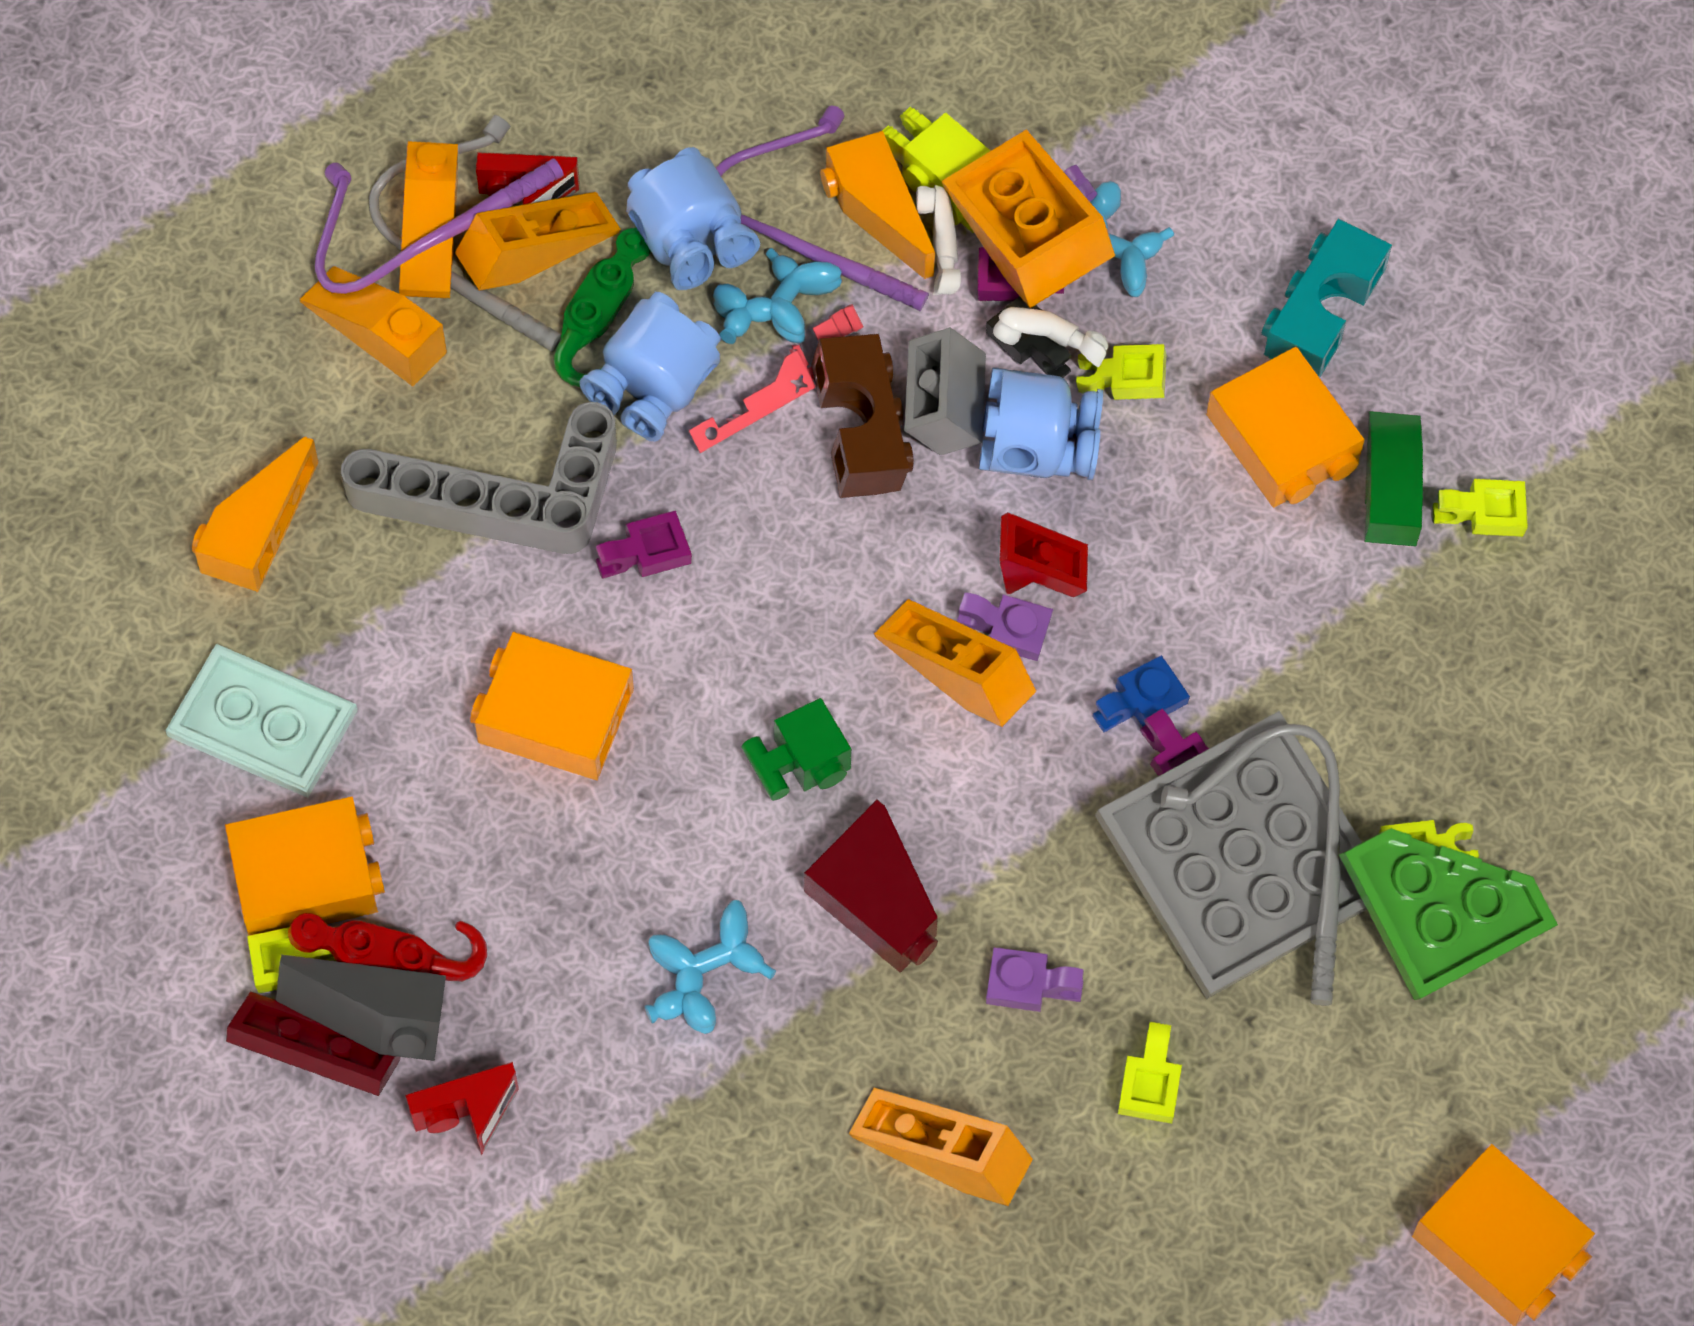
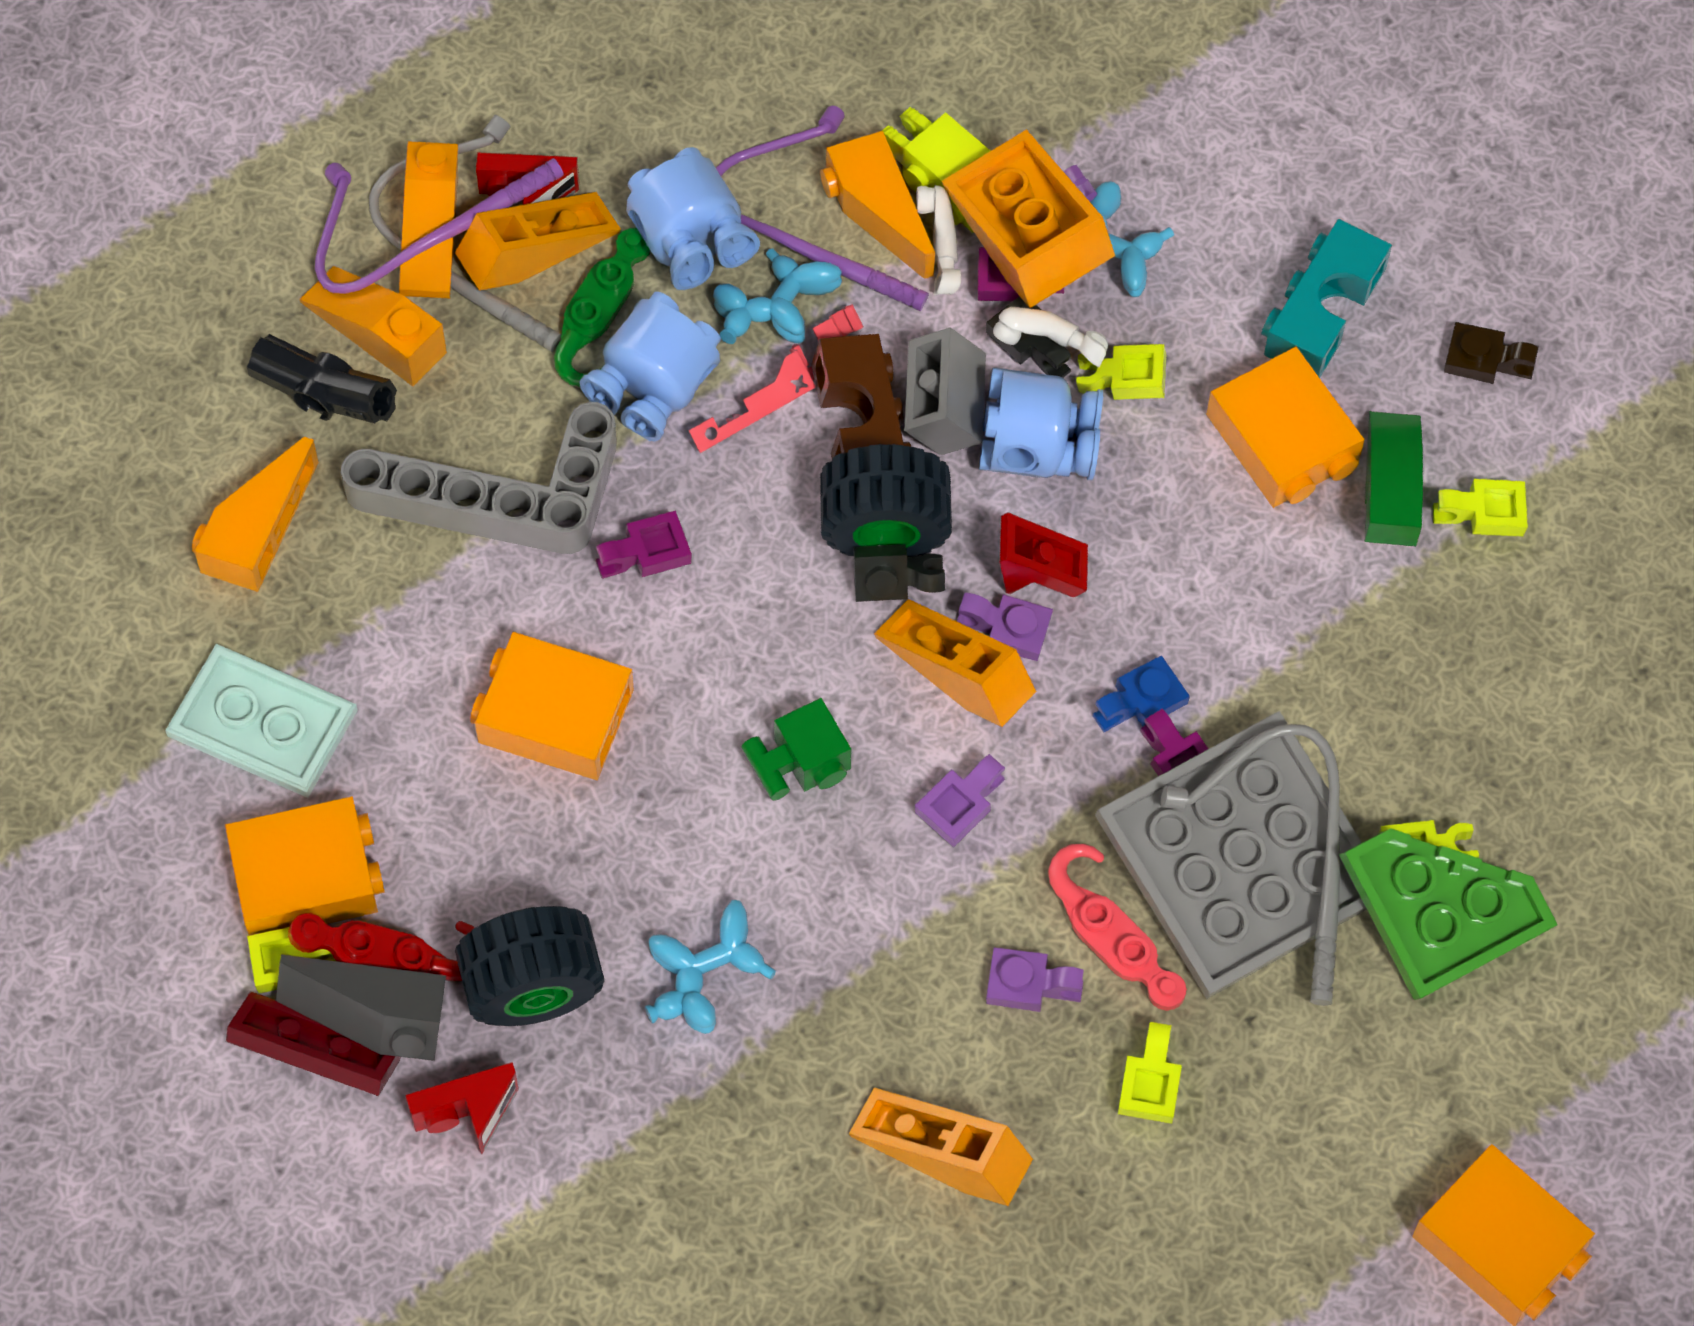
dark red slope [804,799,938,973] -> none
none -> black piece [247,334,397,424]
none -> black wheel [455,906,605,1026]
none -> black wheel [820,444,952,557]
none -> pearl dark grey plate [853,544,945,602]
none -> medium lavender plate [915,754,1005,848]
none -> coral piece [1048,843,1187,1011]
none -> dark brown plate [1444,322,1539,384]

